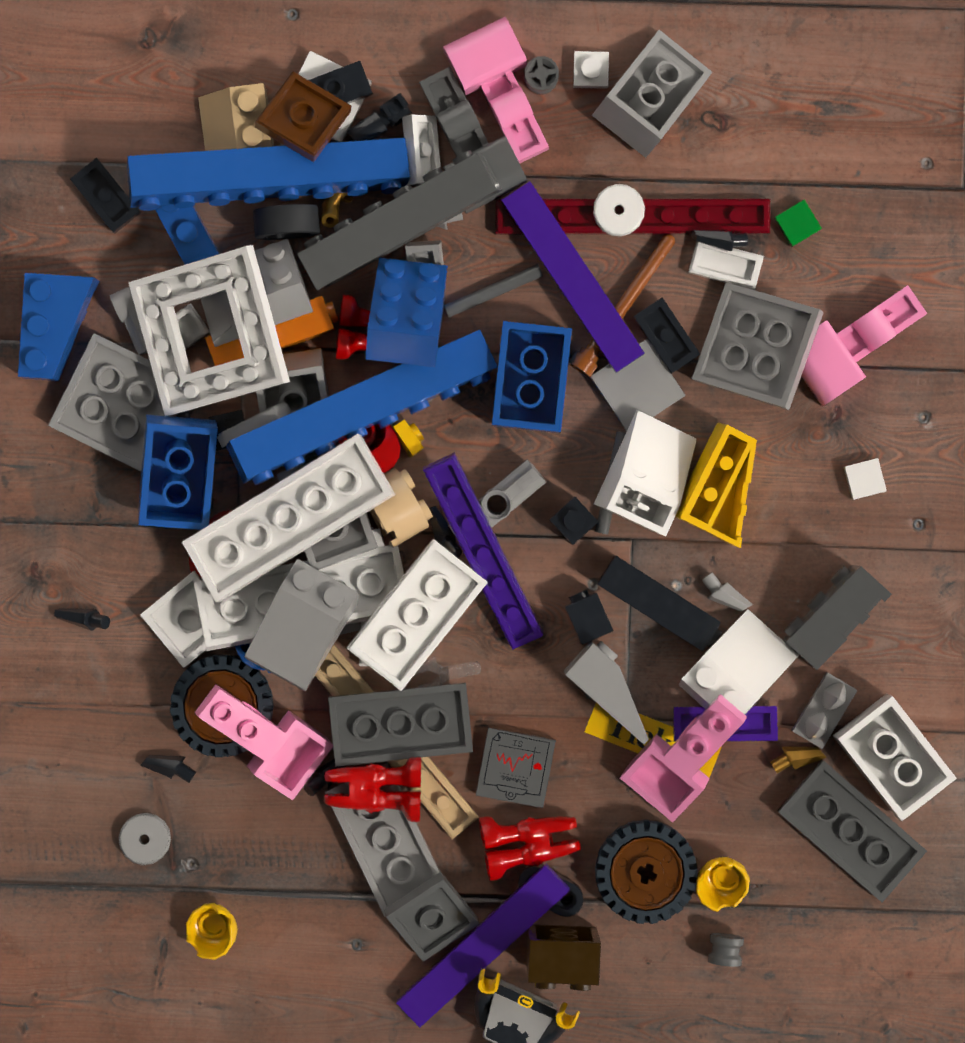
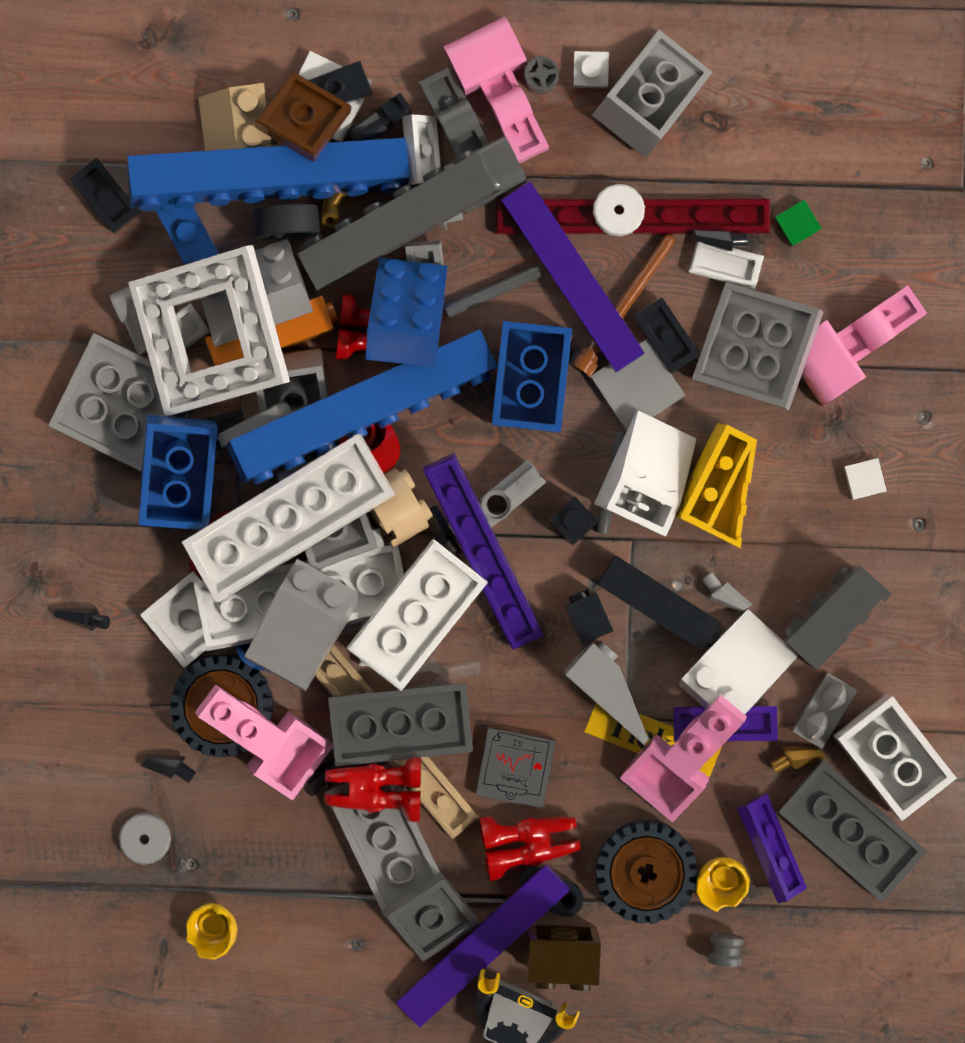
blue wedge [18,273,100,381] -> none
yellow plate [393,419,425,458] -> none
none -> dark purple plate [737,794,807,903]

